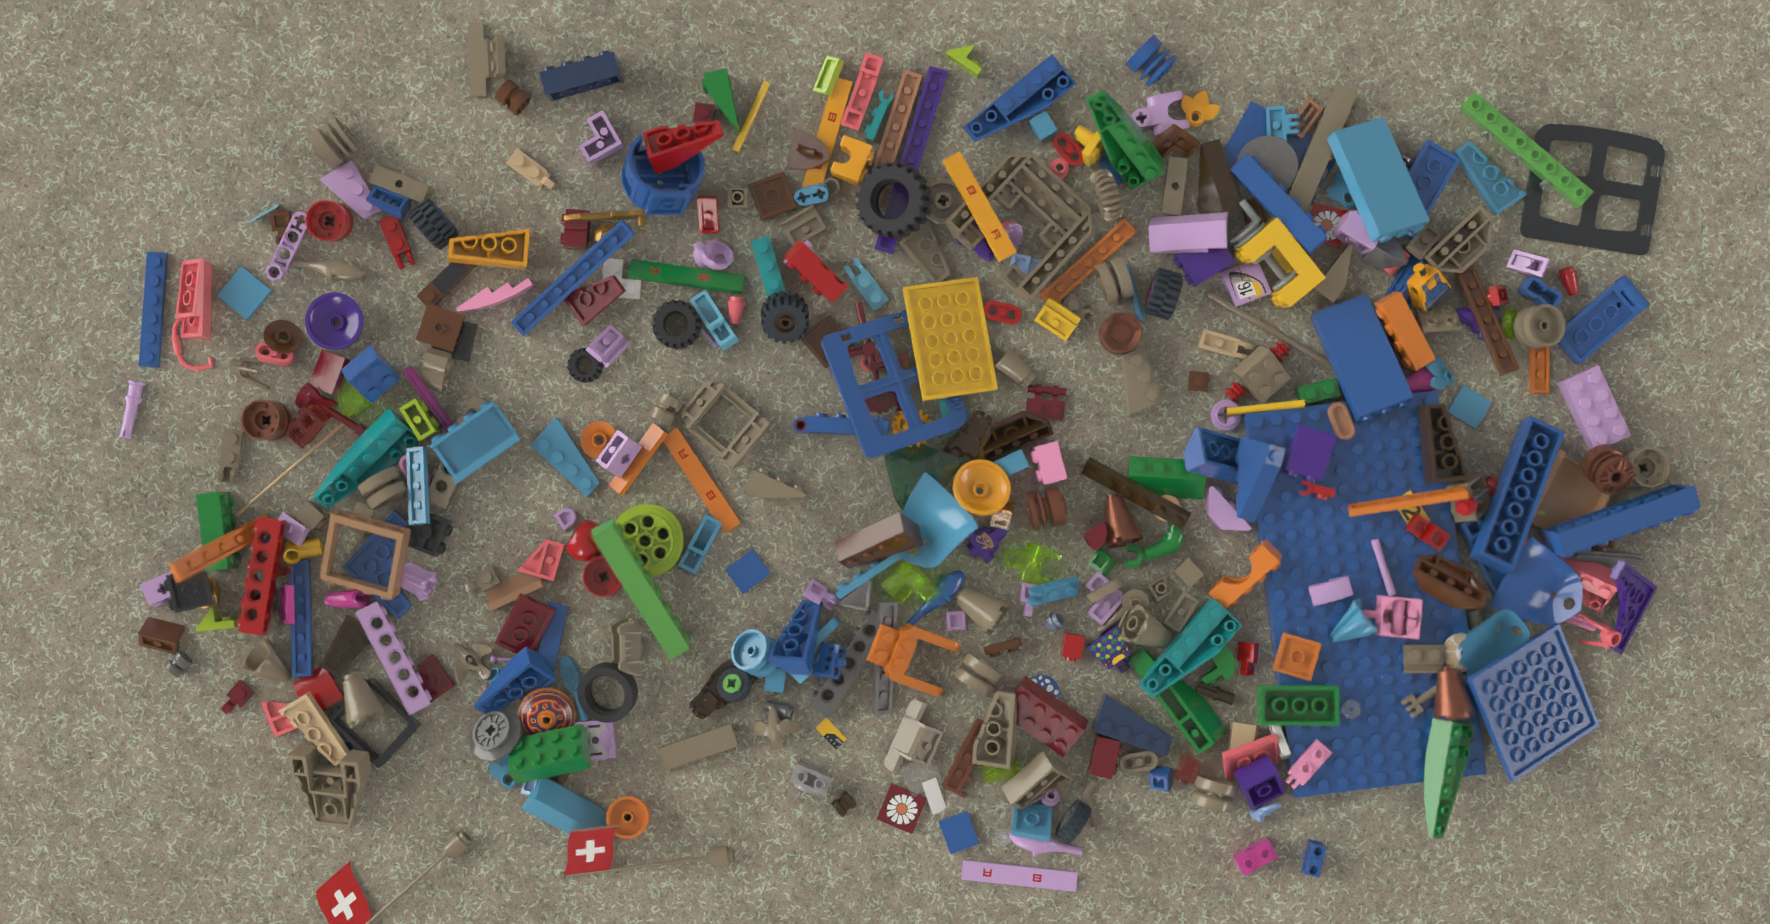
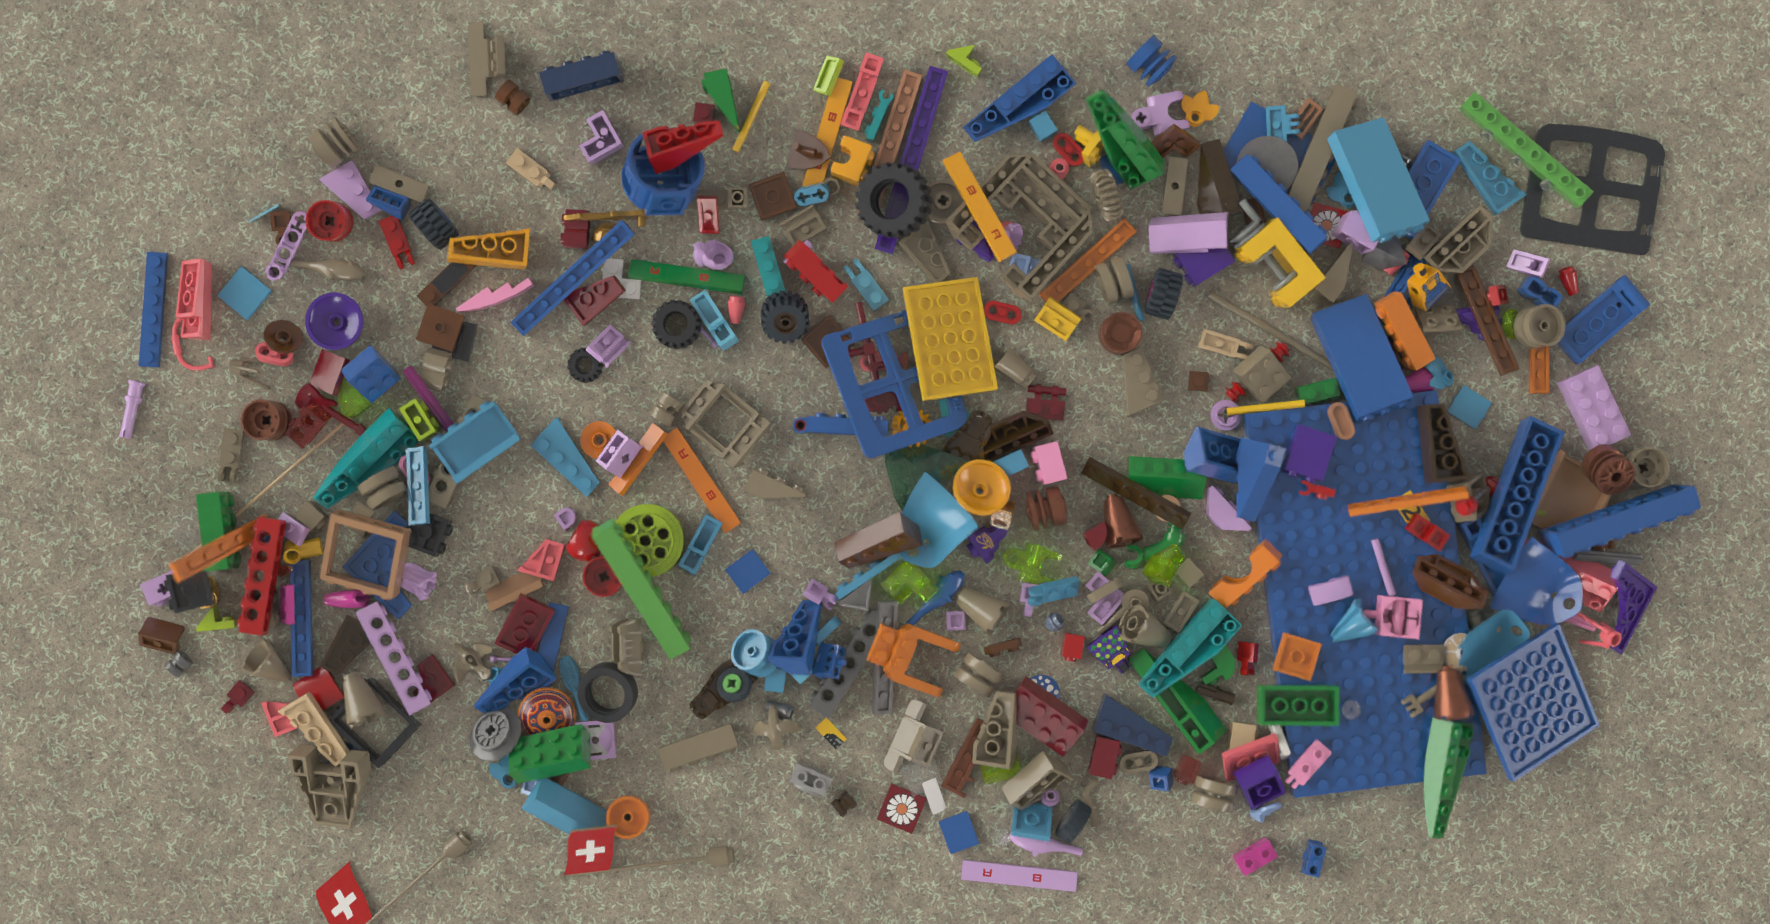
slope [1220,263,1272,307] -> none
none -> clear neon green slope [1142,544,1185,587]

